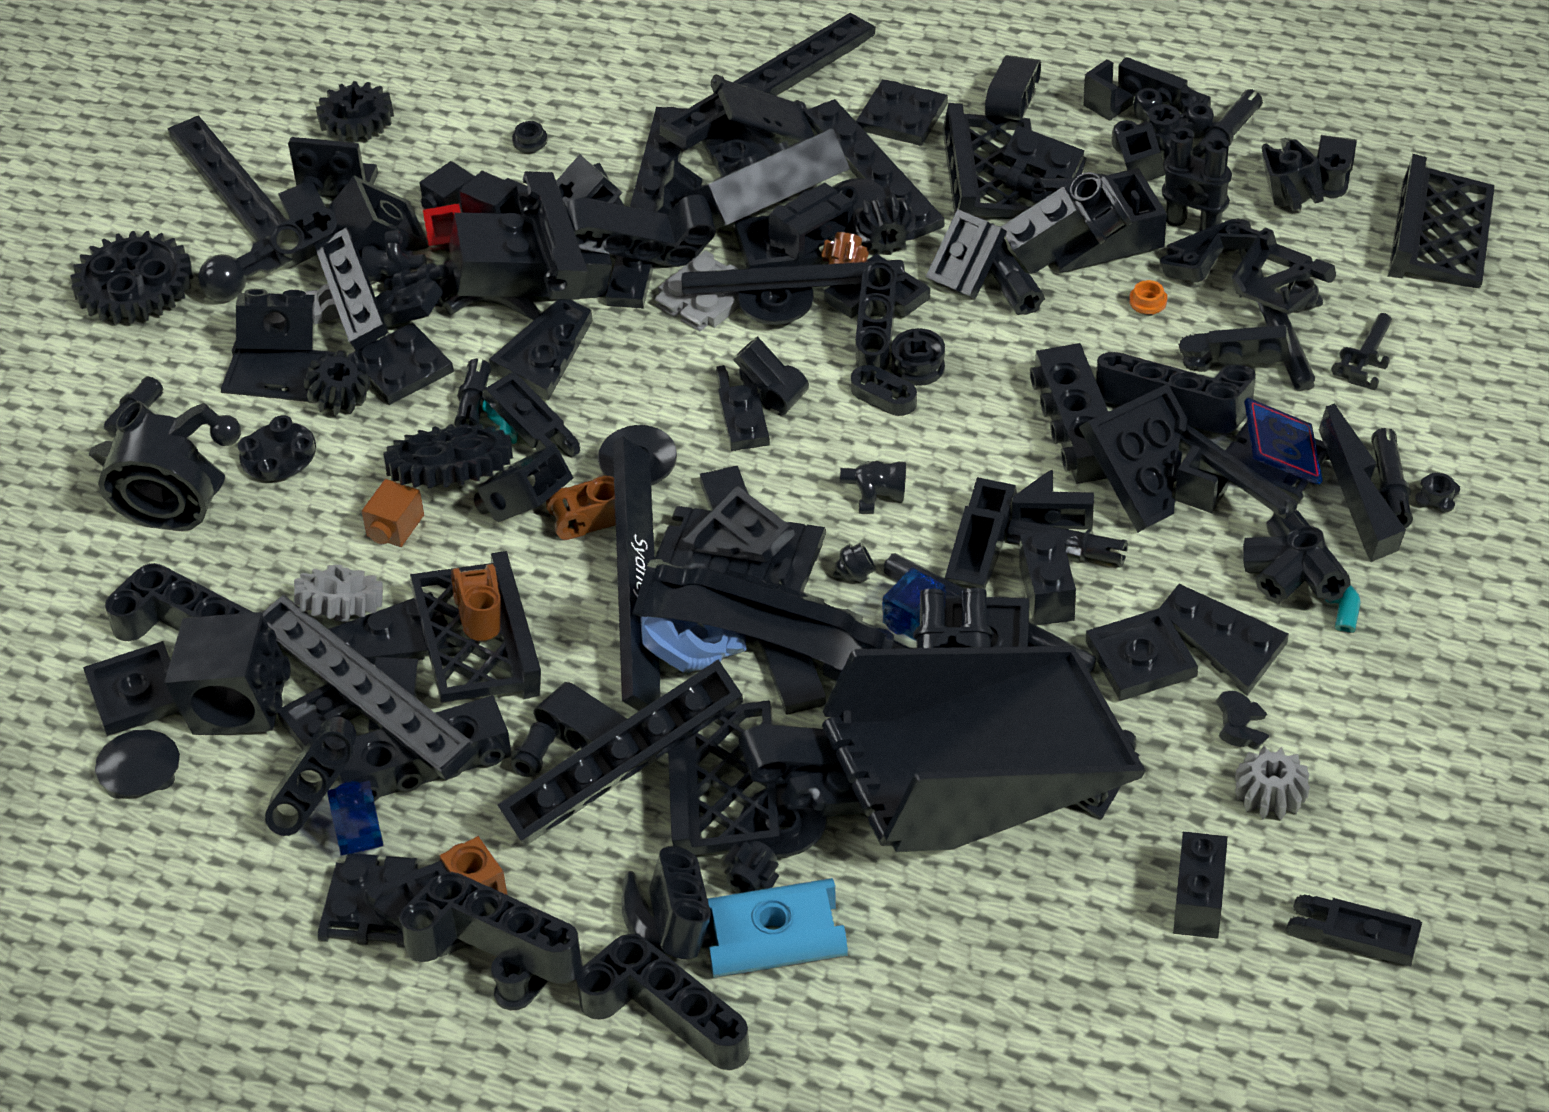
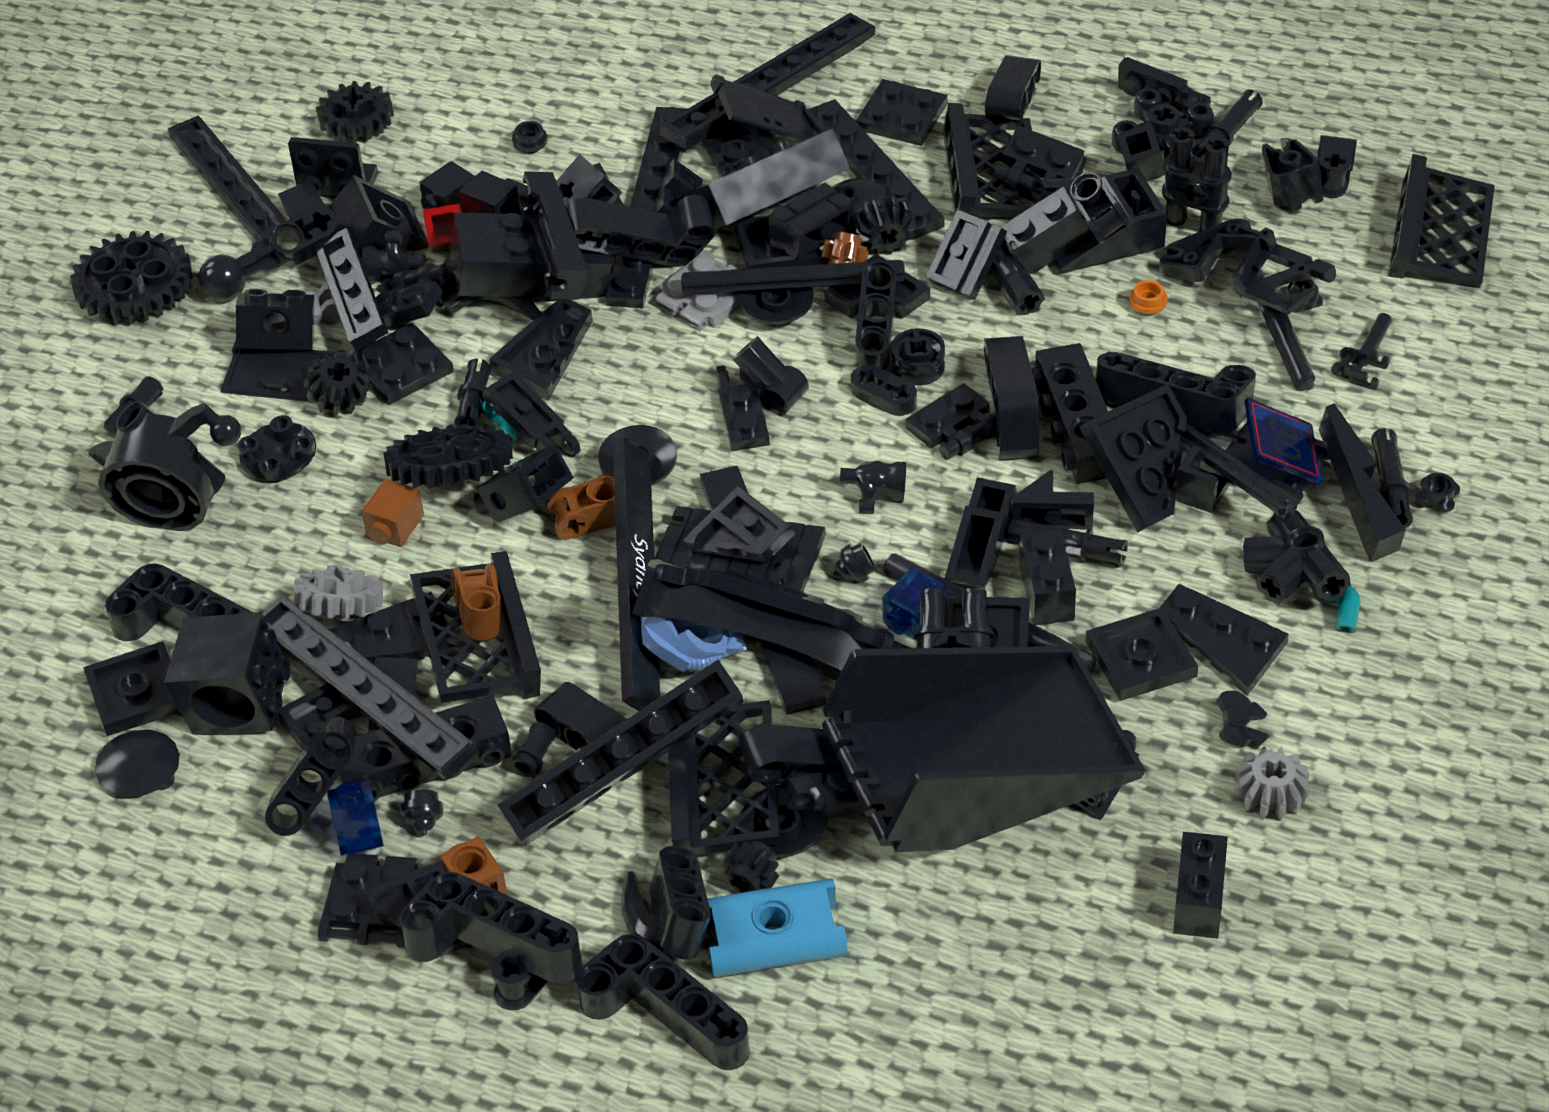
black panel [1083,59,1134,121] -> none
black hinge [1178,325,1292,372] -> none
black hinge [1286,894,1422,967] -> none
none -> black plate [400,789,443,837]
none -> black plate [905,383,996,460]
none -> black beam [984,336,1039,460]

